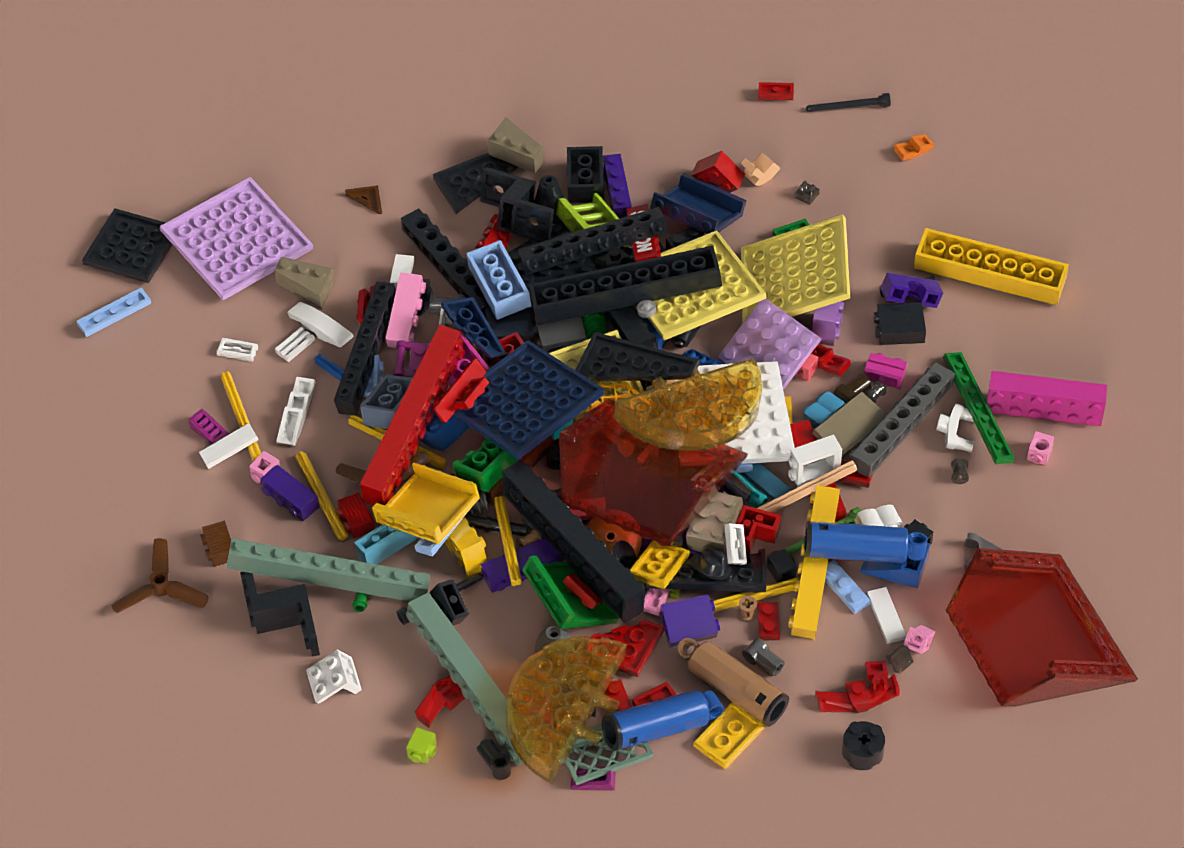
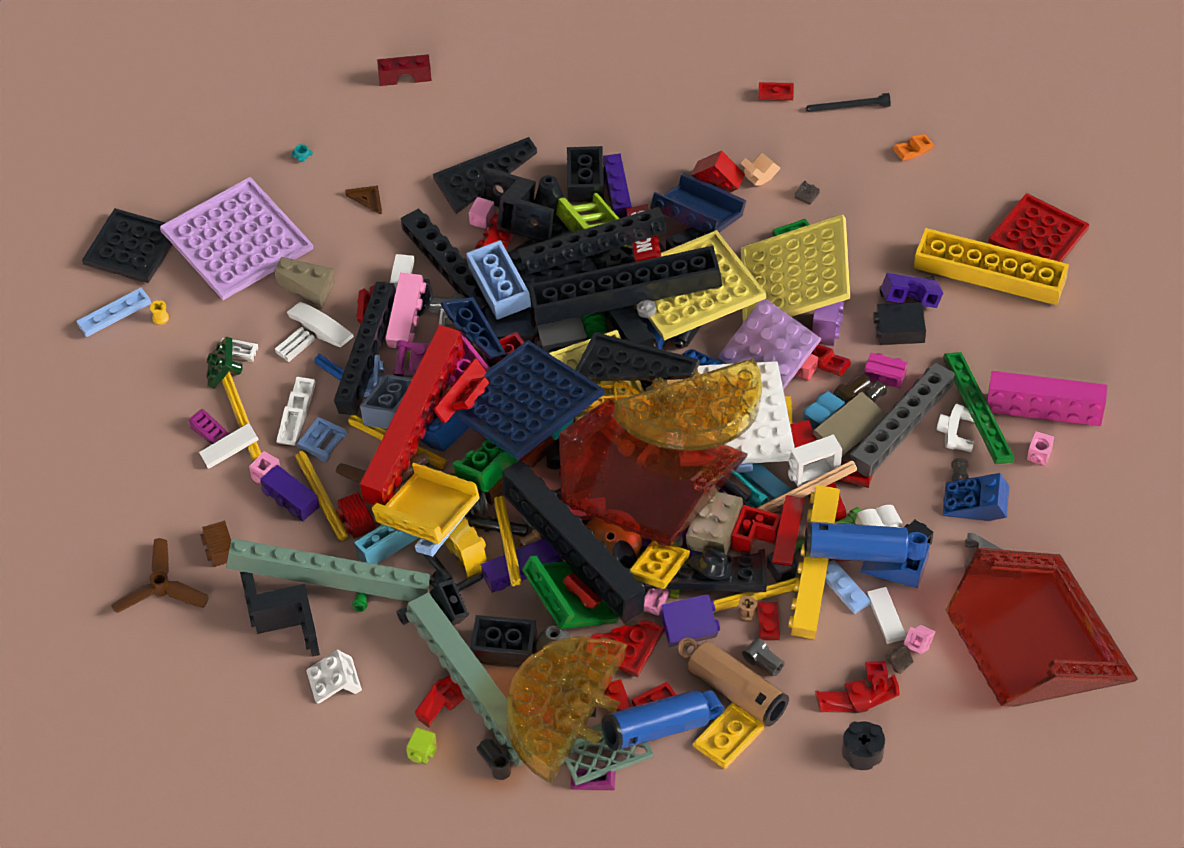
dark tan wedge [488,117,544,173] -> none
white tile [724,523,747,565] -> none
none -> yellow bush [150,300,169,325]
none -> dark green plate [206,337,243,389]
none -> teal plate [291,144,313,162]
none -> medium blue plate [297,417,347,462]
none -> dark red arch [377,54,432,86]
none -> black plant [411,554,453,587]
none -> bright pink brick [469,197,495,229]
none -> black brick [470,615,537,668]
none -> red slope [772,495,805,566]
none -> blue slope [943,473,1009,521]
none -> red plate [988,193,1090,262]

